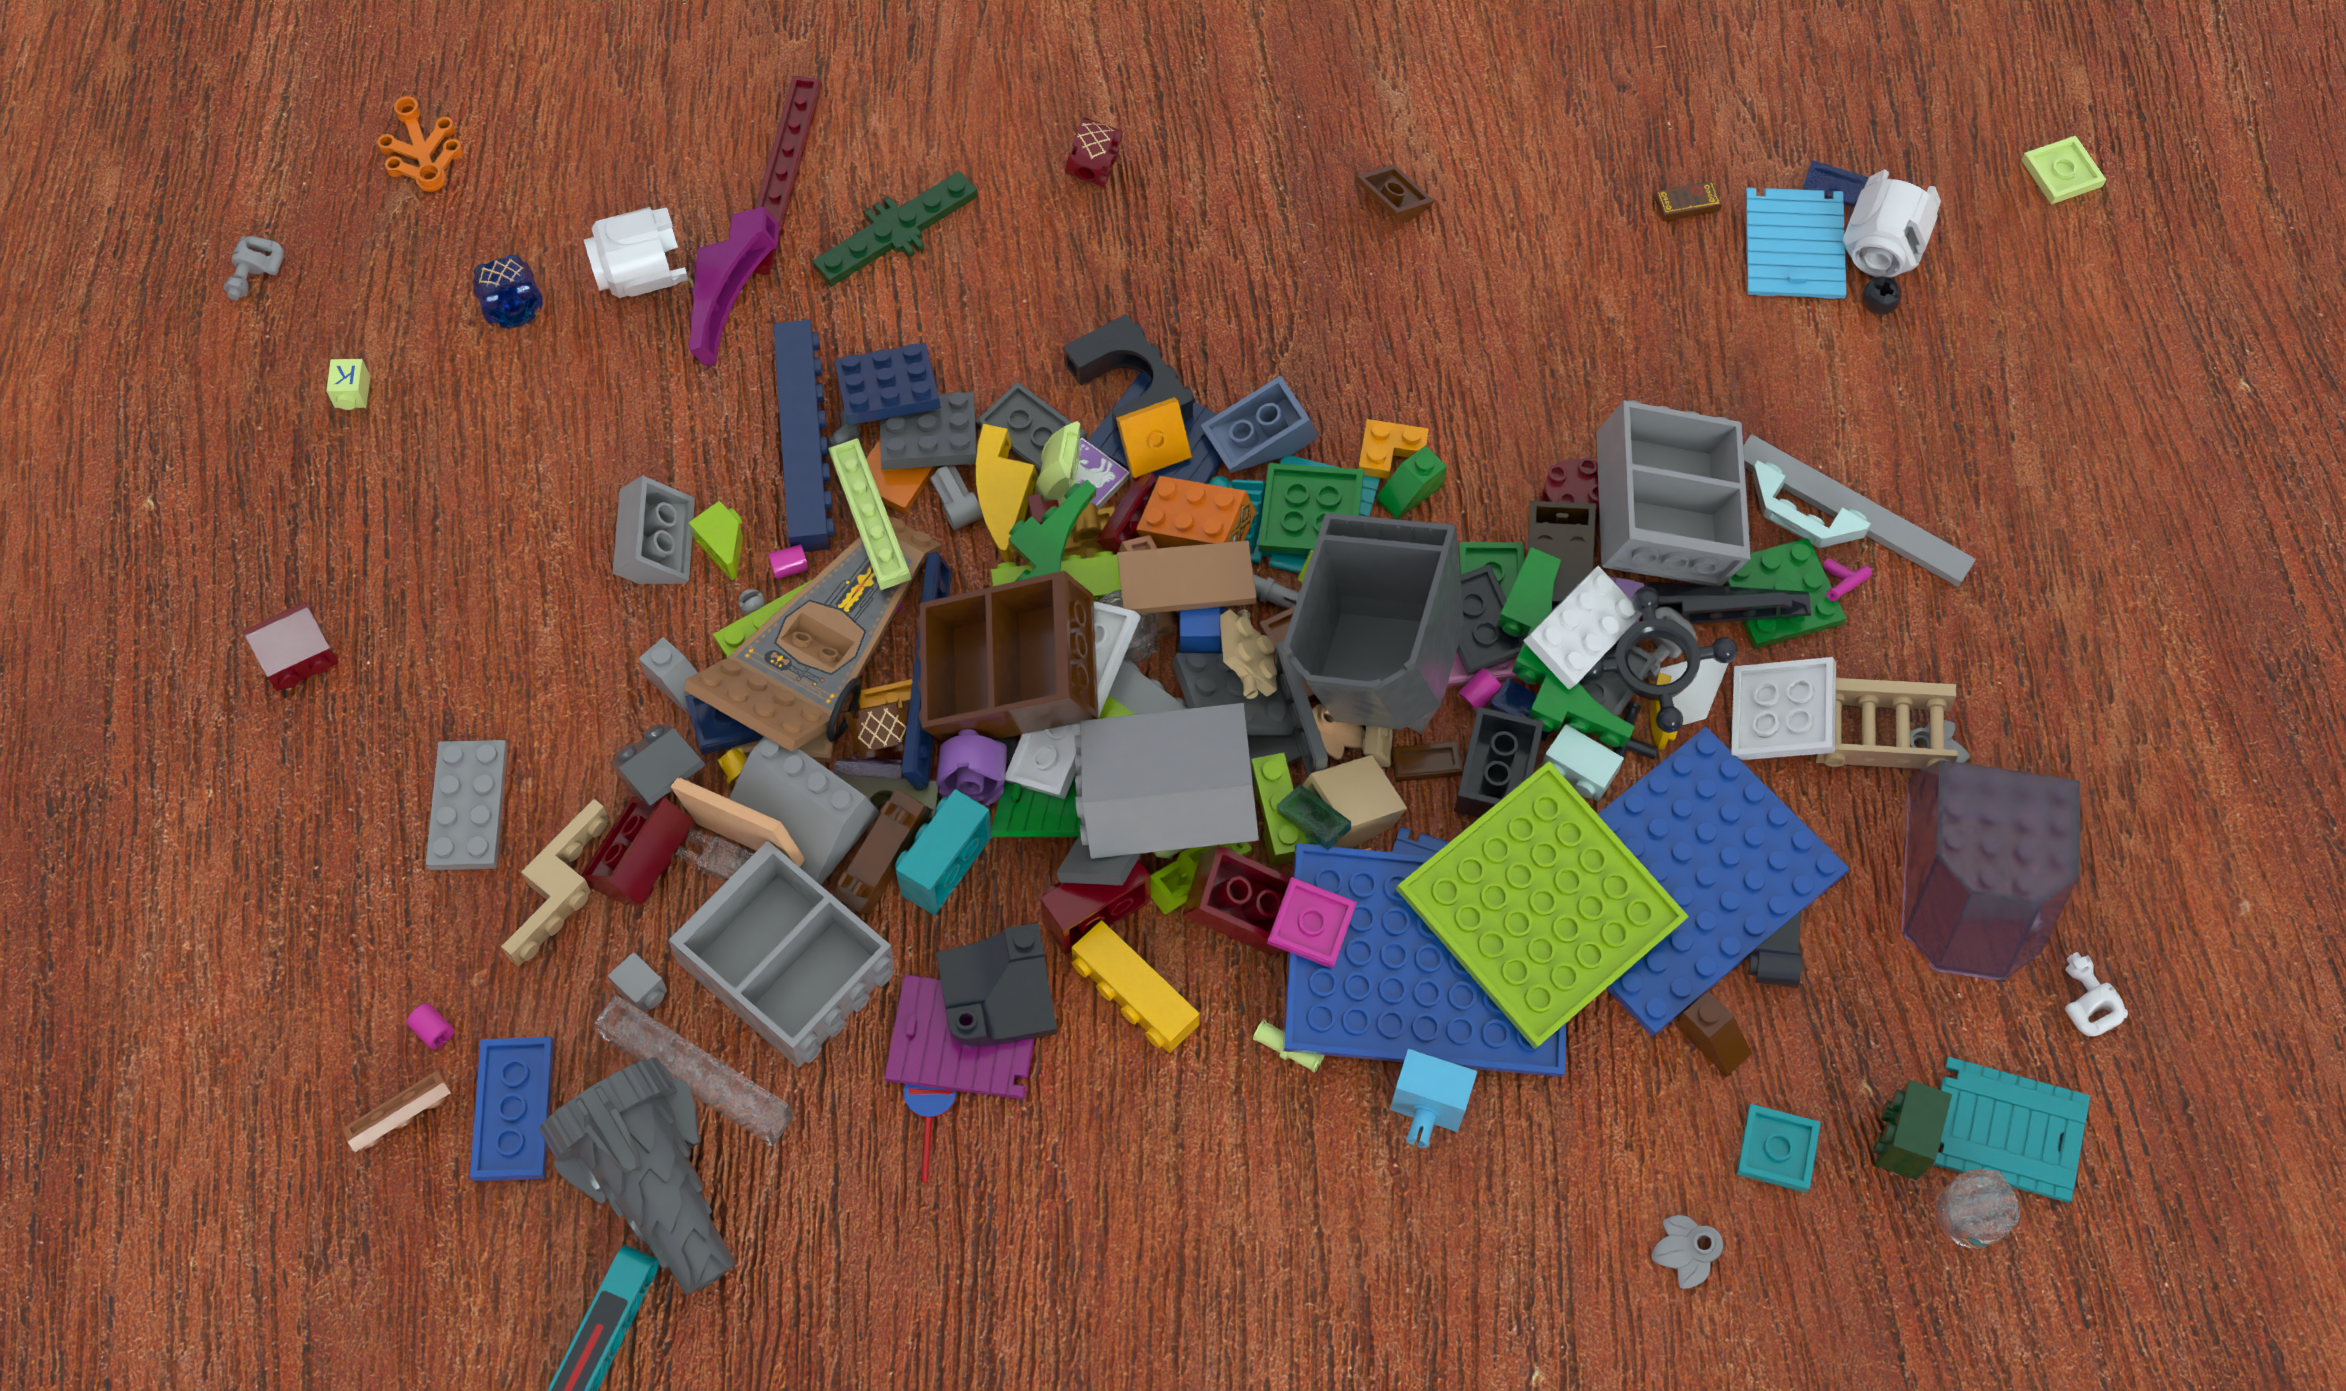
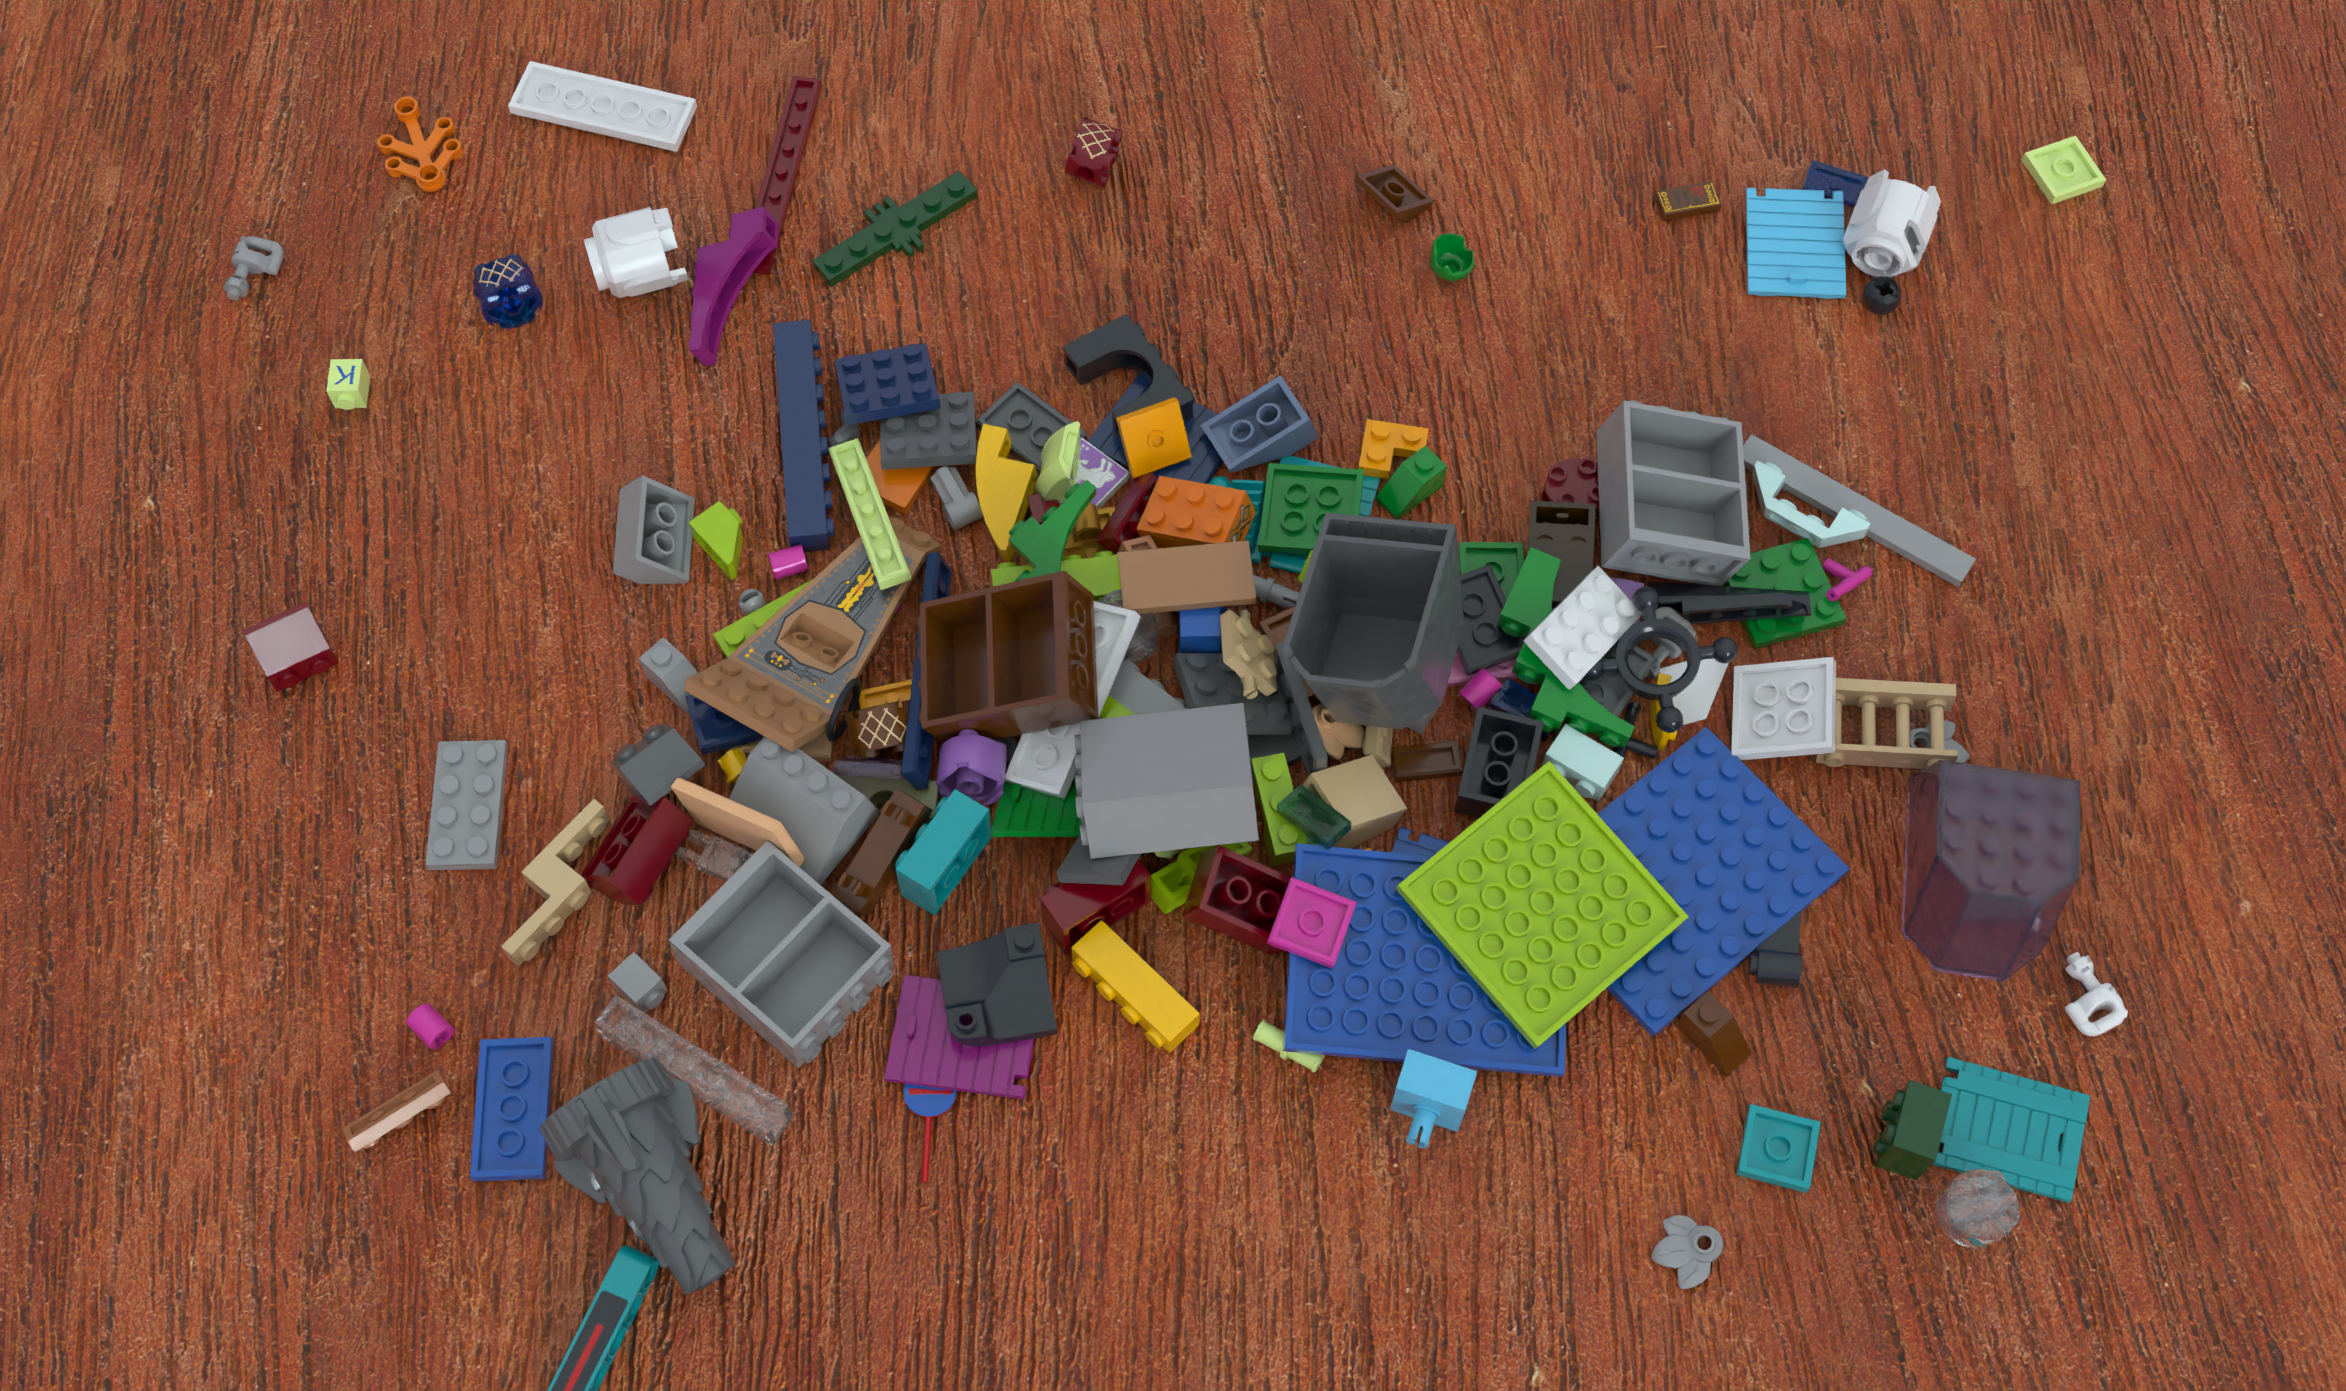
none -> white plate [508,61,697,152]
none -> green hair [1429,233,1475,282]

